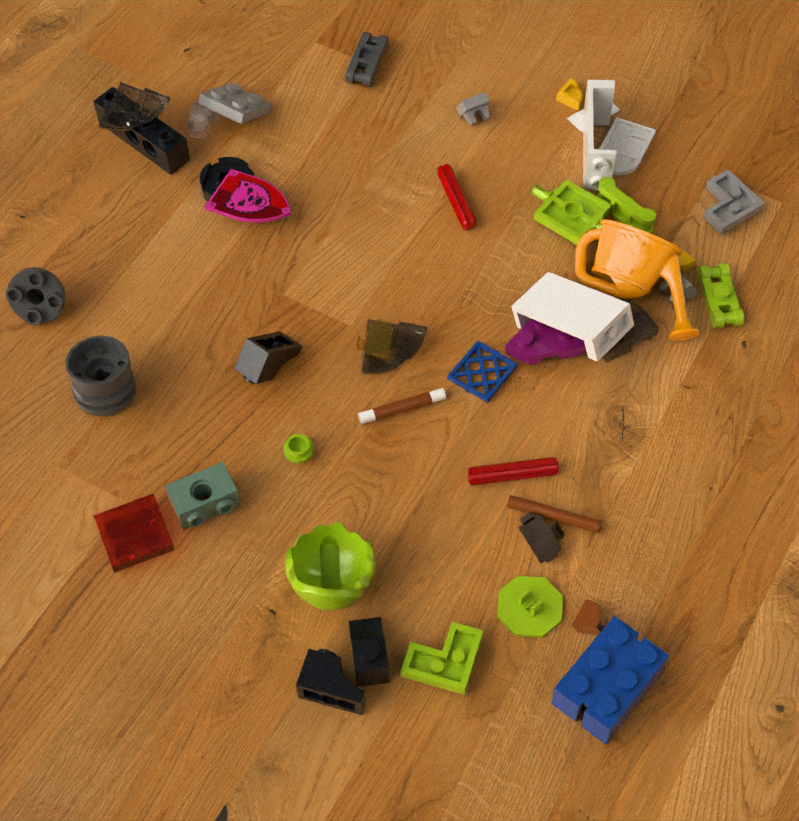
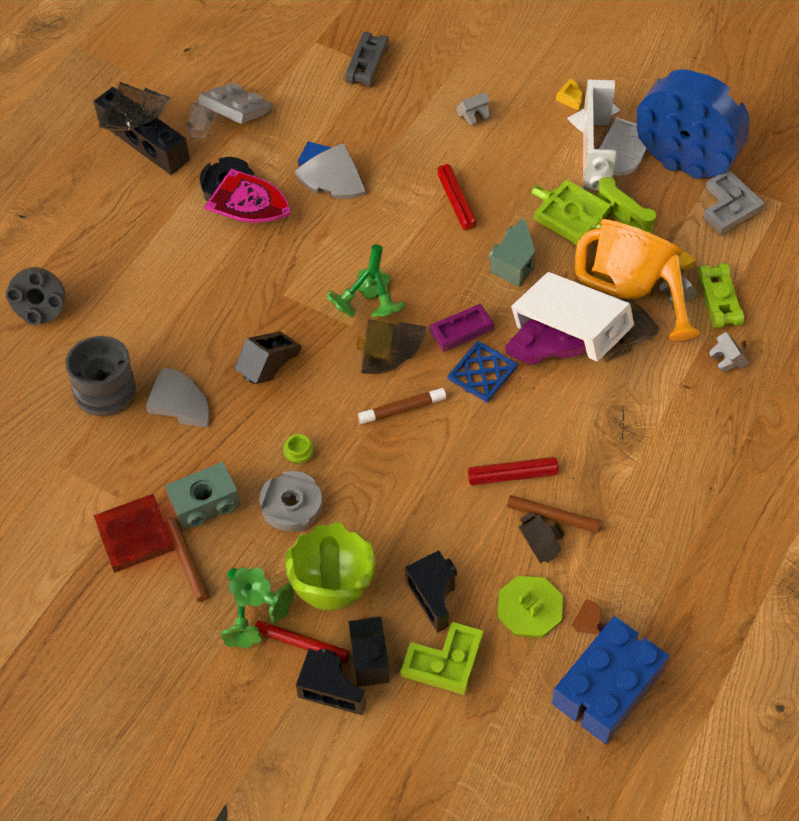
none -> light grey brick [146,367,209,427]
none -> dark orange bar [164,517,209,602]
none -> bright green plant [221,567,294,648]
none -> red bar [255,620,350,663]
none -> light grey plate [259,471,323,532]
none -> light grey brick [295,143,365,199]
none -> blue tile [298,141,332,167]
none -> bright green plant [327,244,406,317]
none -> black arch [405,550,457,633]
none -> magenta plate [429,303,495,352]
none -> sand green slope [489,218,535,287]
none -> blue piece [637,69,750,179]
none -> light grey tile [709,332,749,372]

